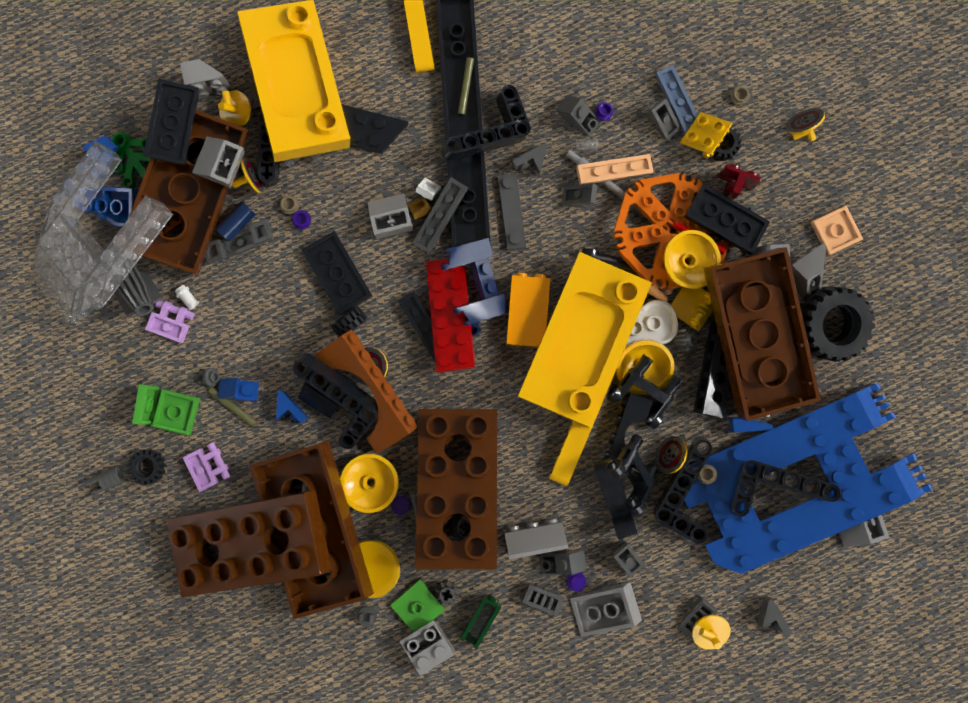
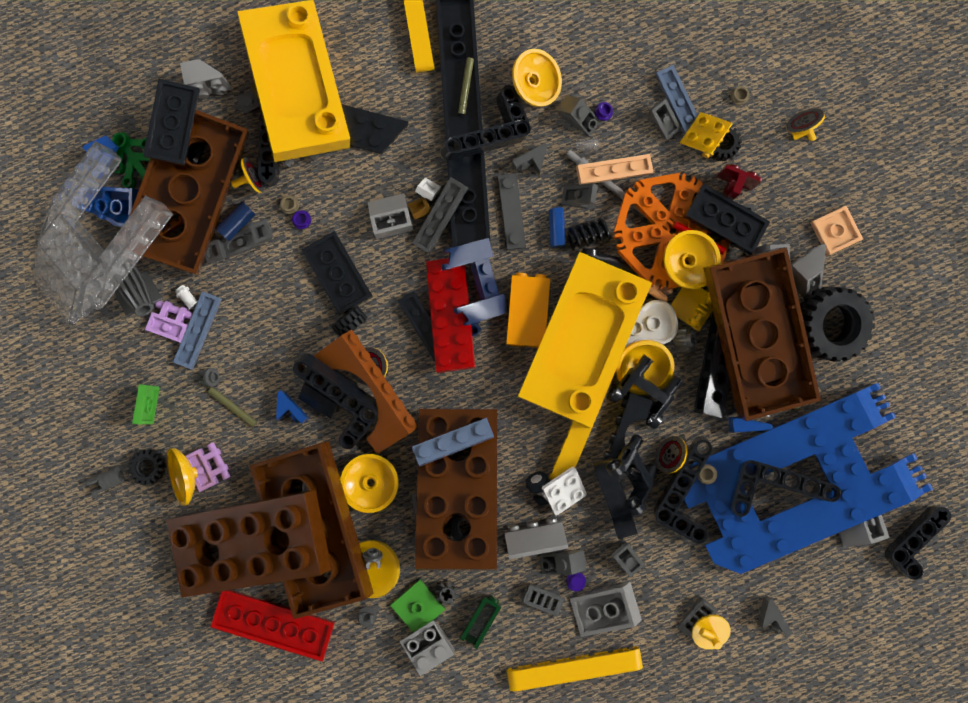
bright green plate [152,389,201,436] -> none
light grey slope [192,136,245,188] -> none
yellow shield [218,90,251,127] -> none
blue slope [218,377,259,402] -> none
dark purple plate [391,496,411,515] -> none
none -> yellow dish [167,448,198,506]
none -> sand blue plate [173,291,222,370]
none -> red plate [211,590,335,662]
none -> dark grey plate [363,548,383,570]
none -> sand blue plate [412,418,494,467]
none -> yellow beam [506,646,643,691]
none -> yellow dish [512,49,562,107]
none -> white plate [526,467,587,516]
none -> blue brick [549,207,566,249]
none -> black piece [568,218,611,251]
none -> black beam [884,505,951,580]

